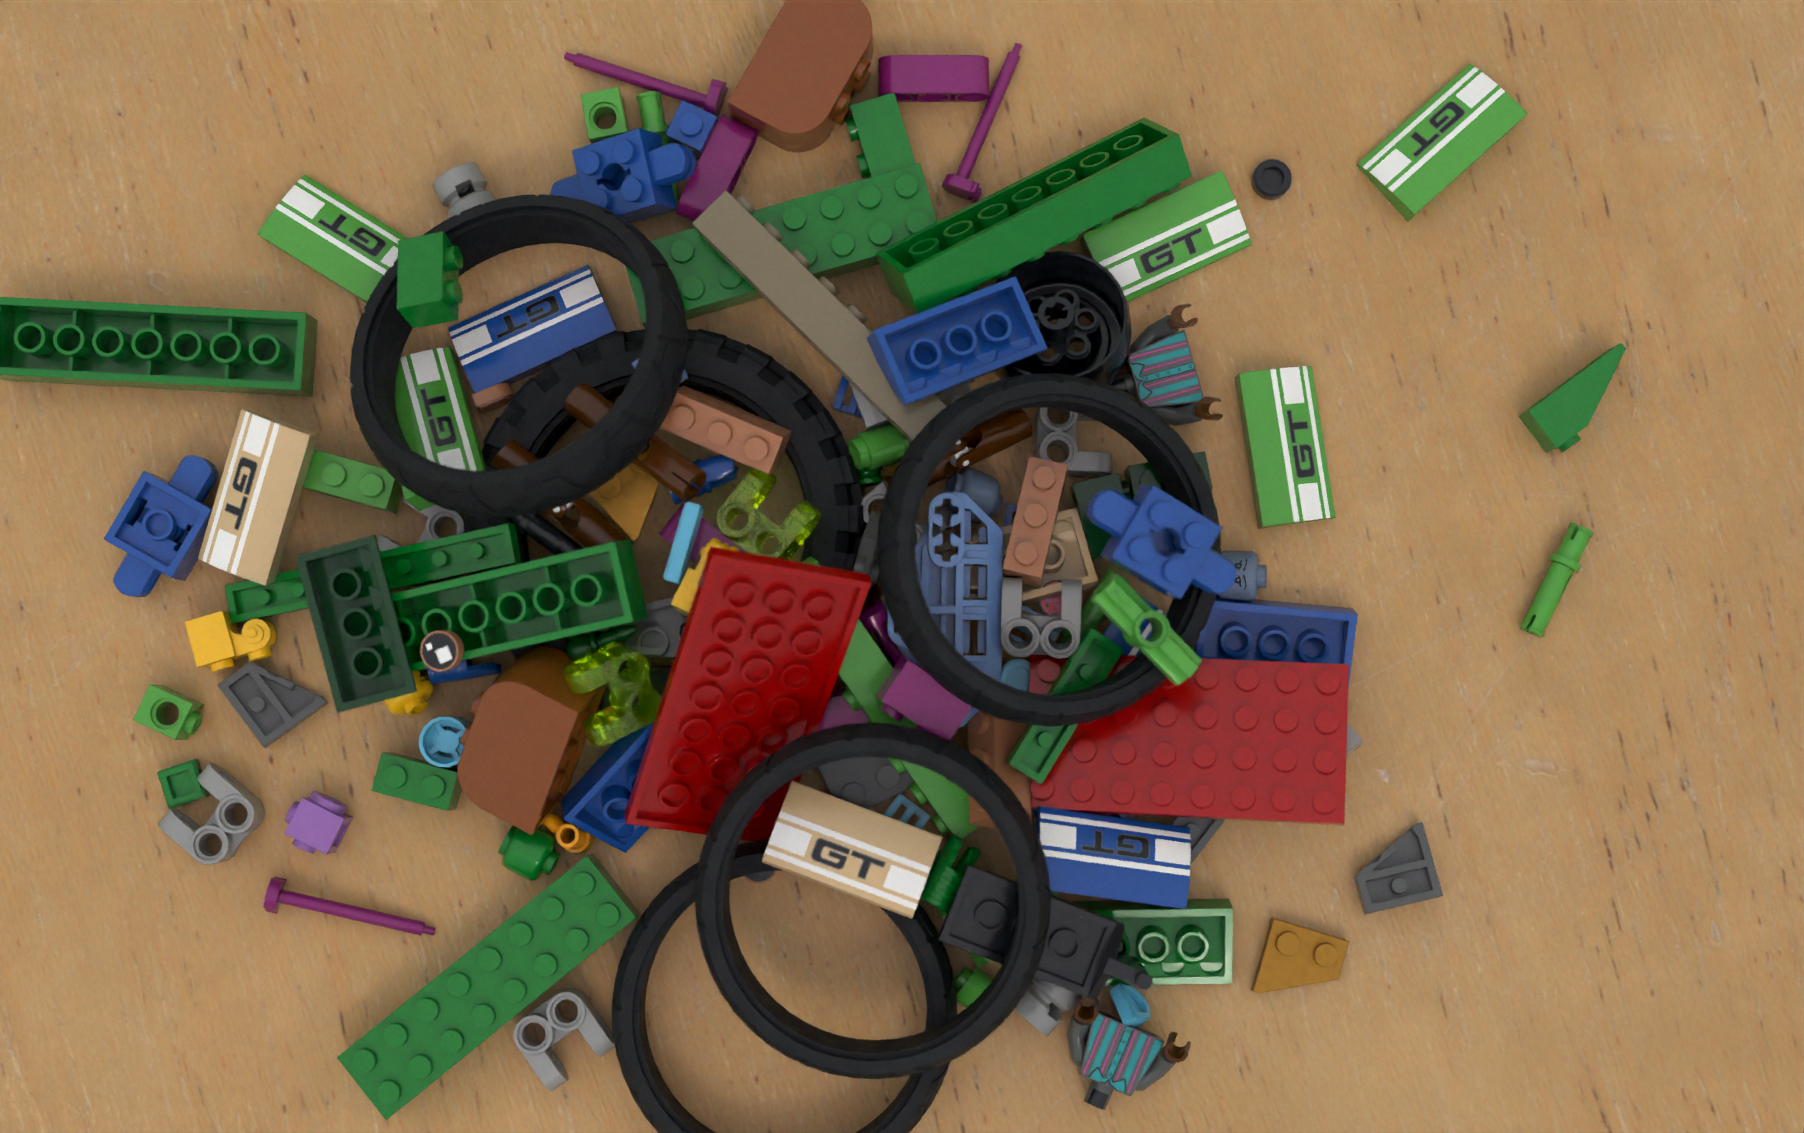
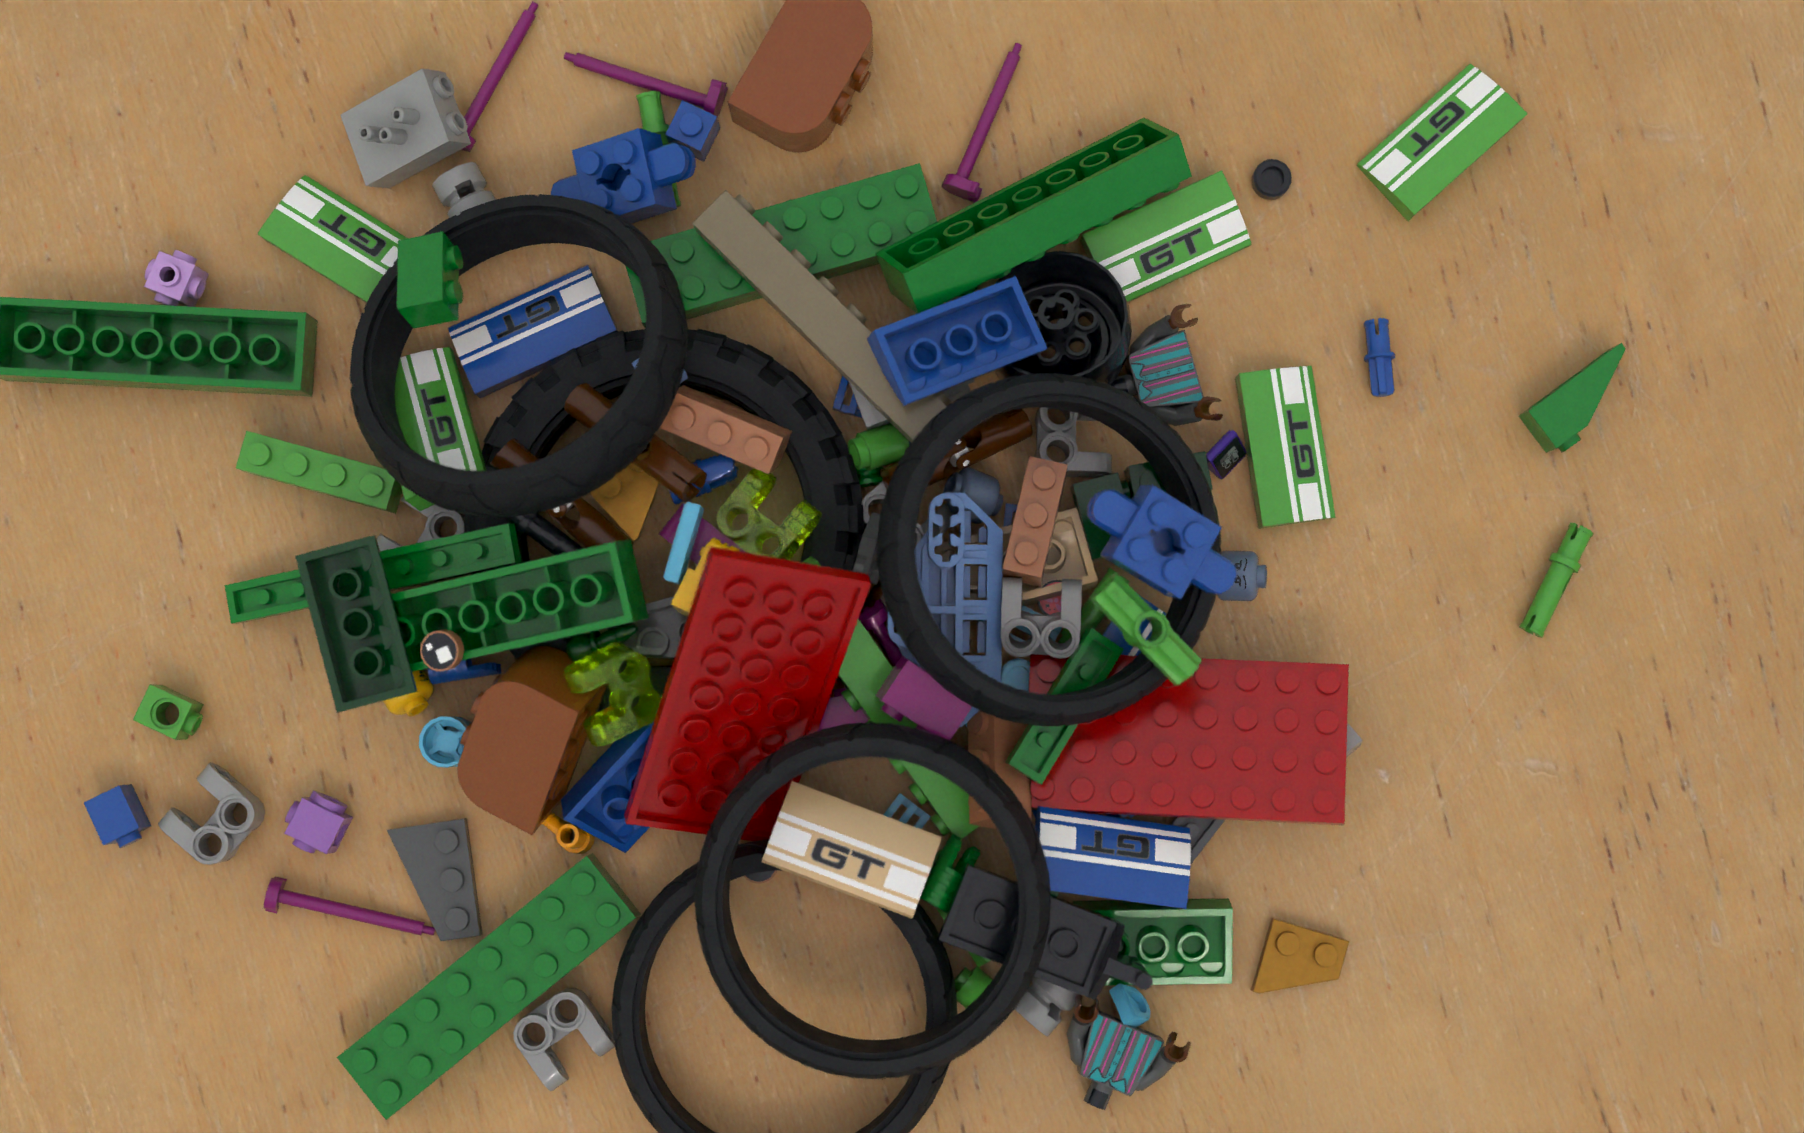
blue brick [104,456,218,597] -> none
green tile [157,759,210,809] -> none
yellow brick [185,611,277,673] -> none
tan slope [198,409,319,586] -> none
dark grey wing [218,662,328,748] -> none
green brick [371,752,462,811] -> none
nougat tile [471,382,514,415] -> none
green head [498,826,560,881] -> none
bright green brick [580,87,629,144] -> none
magenta beam [676,114,758,222] -> none
dark grey wing [818,757,913,809] -> none
green brick [845,92,916,178] -> none
magenta beam [878,55,989,102] -> none
blue slope [1193,596,1358,688] -> none
dark grey wing [1354,822,1443,915] -> none
none -> blue brick [84,784,151,848]
none -> lavender brick [144,250,208,307]
none -> light grey piece [340,68,471,188]
none -> dark grey wing [387,818,482,941]
none -> magenta piece [462,1,539,152]
none -> slope [1206,429,1246,479]
none -> blue axle [1364,318,1395,397]

